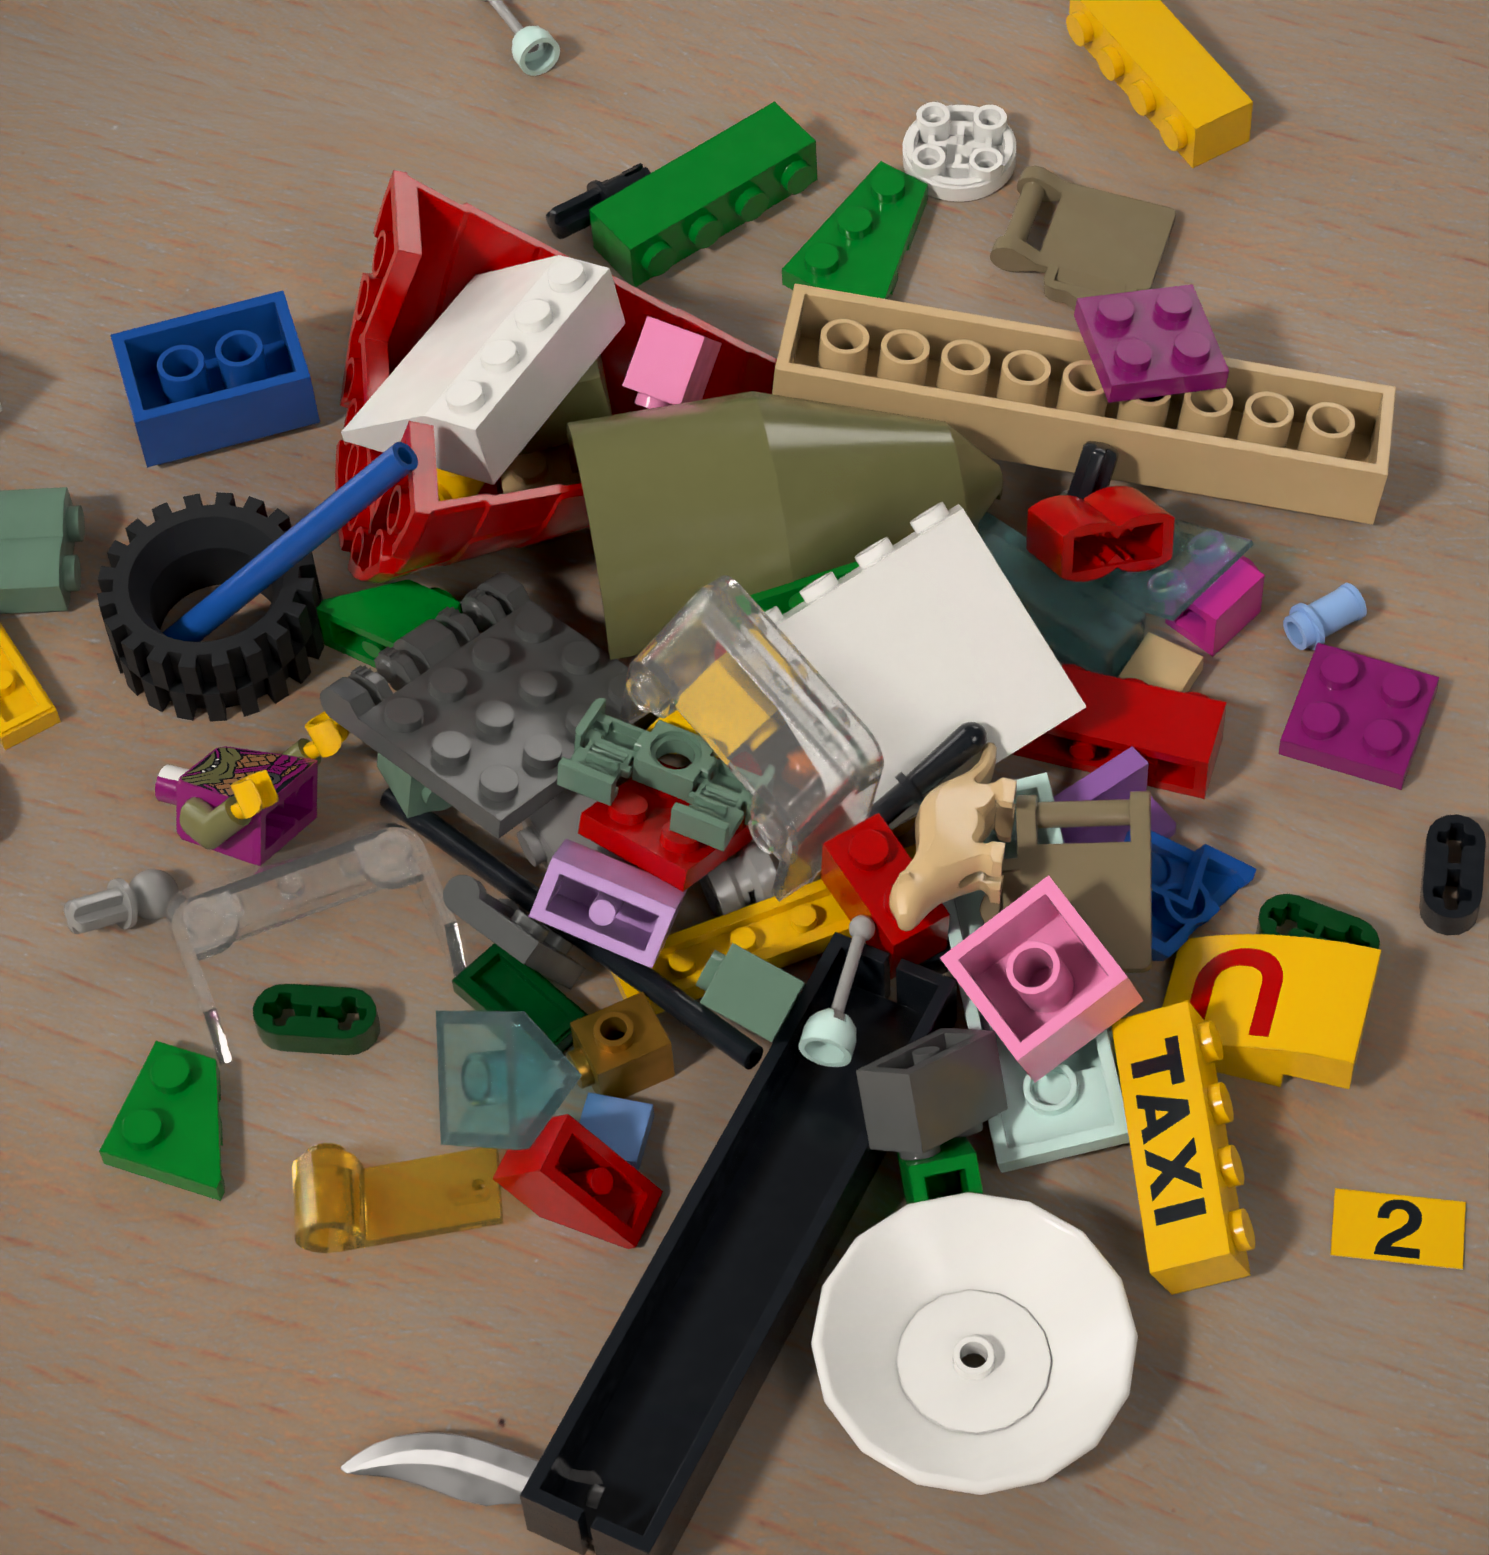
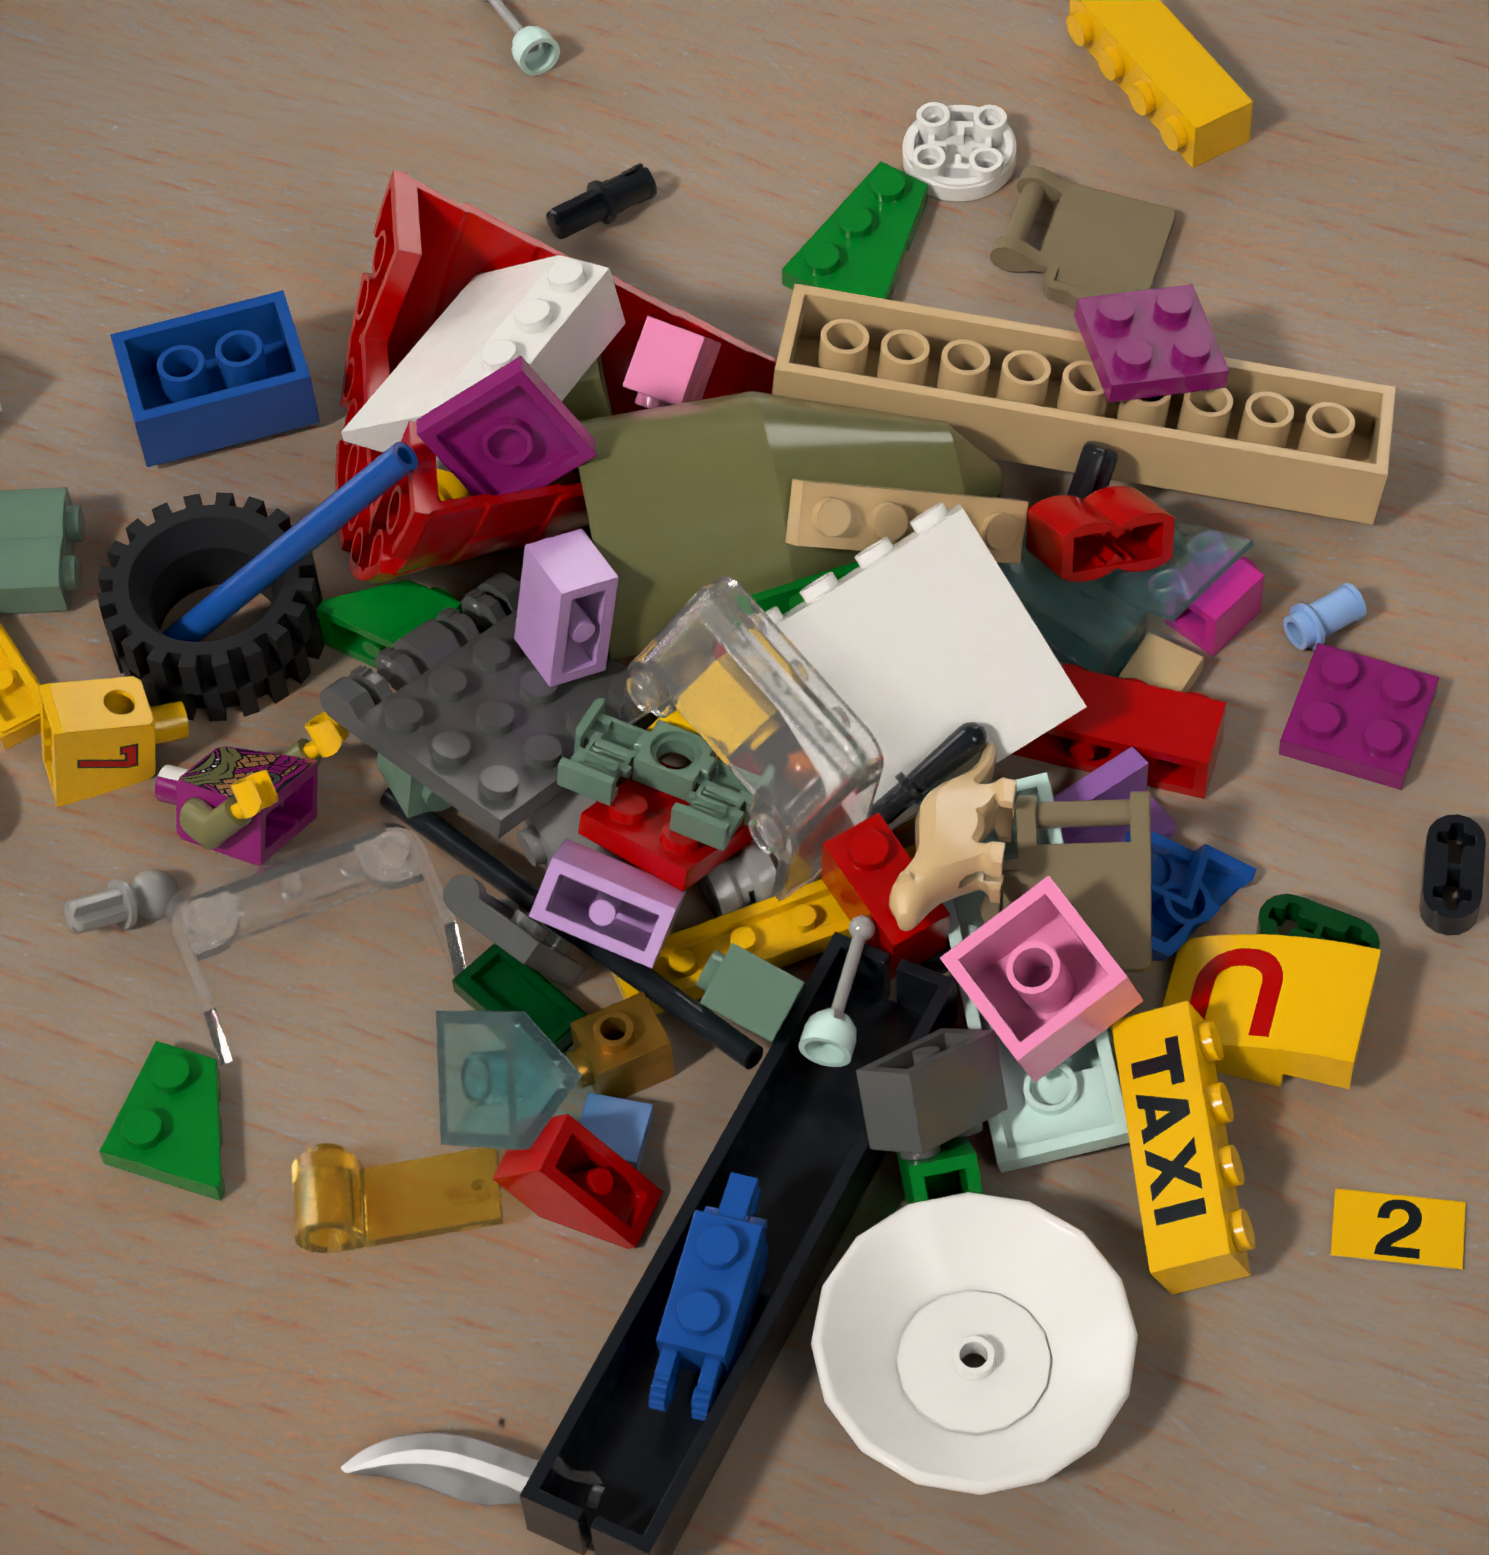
dark green beam [253,984,380,1055] -> none
green brick [589,101,818,287] -> none
none -> yellow torso [39,676,189,807]
none -> magenta plate [416,356,597,496]
none -> lavender brick [514,528,619,687]
none -> blue hinge [648,1172,769,1421]
none -> tan plate [785,479,1028,564]

